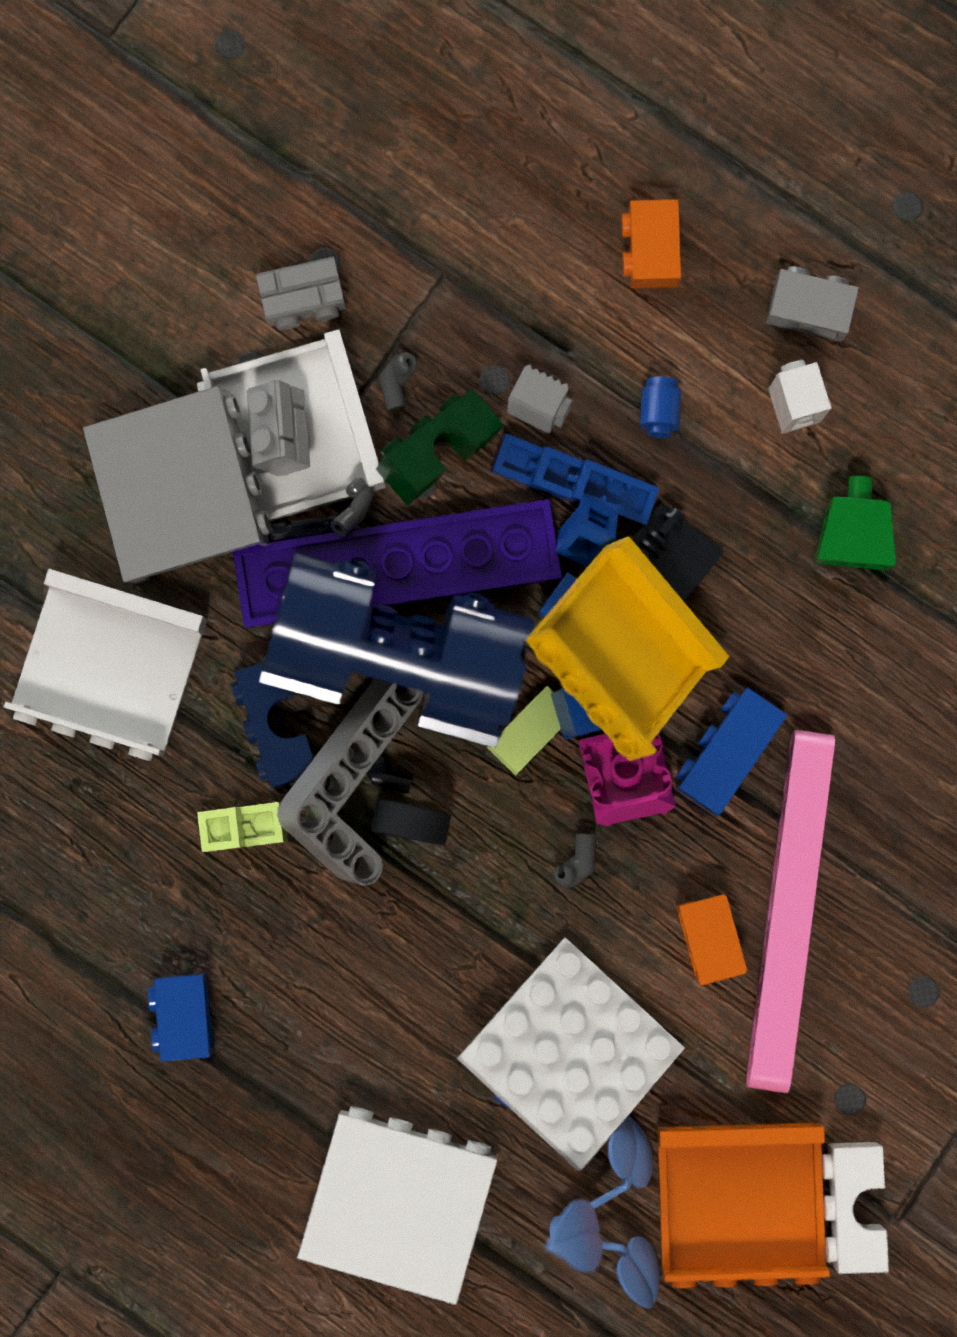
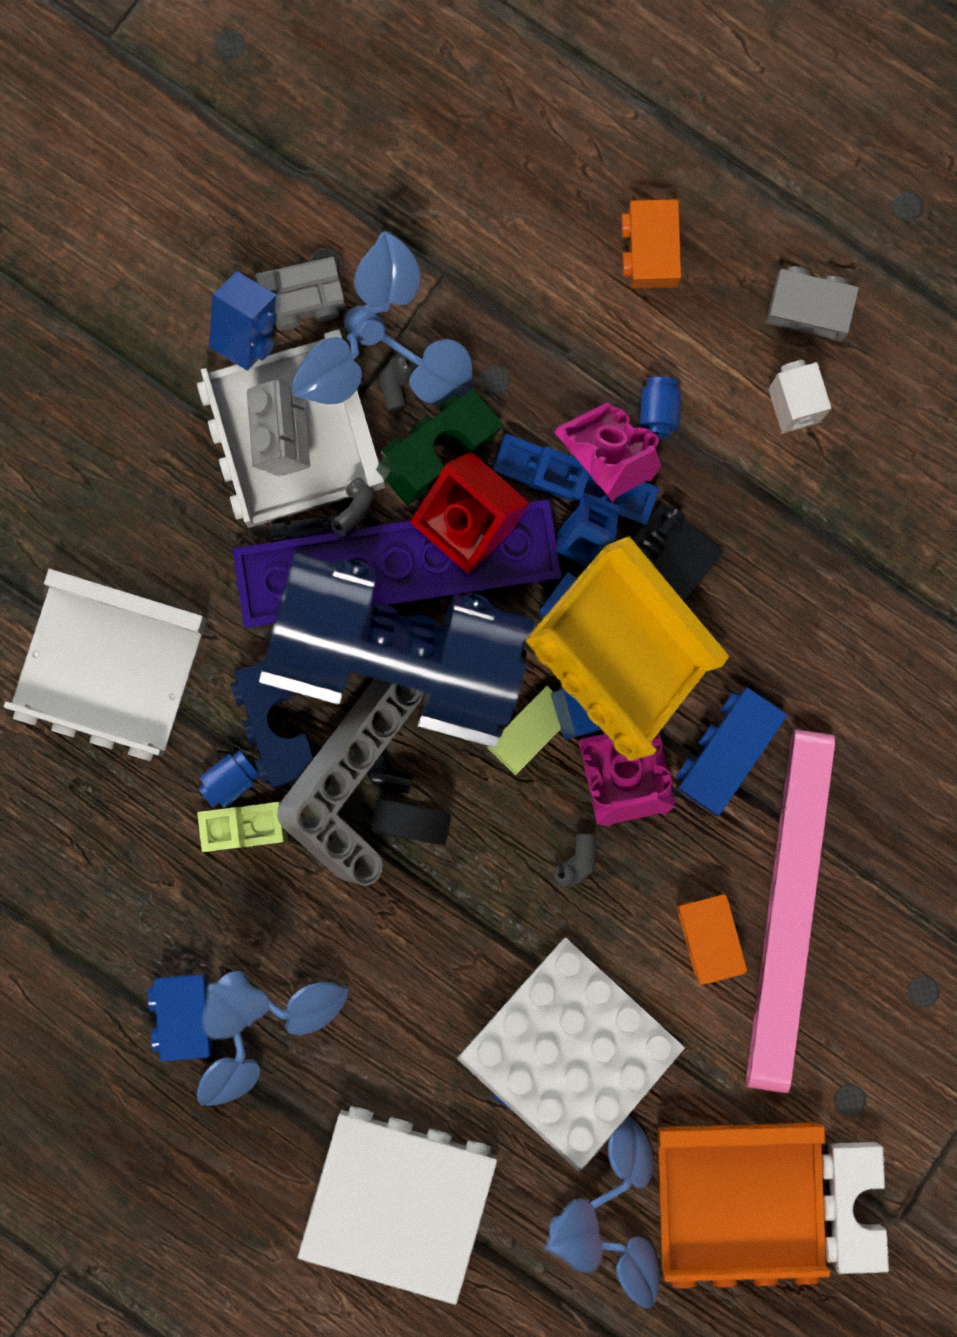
light grey panel [83,386,272,585] -> none
light grey brick [507,365,573,434] -> none
green torso [813,476,896,571] -> none
none -> medium blue plant [197,971,349,1106]
none -> blue brick [198,750,259,808]
none -> blue brick [209,271,277,371]
none -> medium blue plant [291,231,473,405]
none -> red slope [410,452,530,574]
none -> dark pink slope [555,402,661,503]

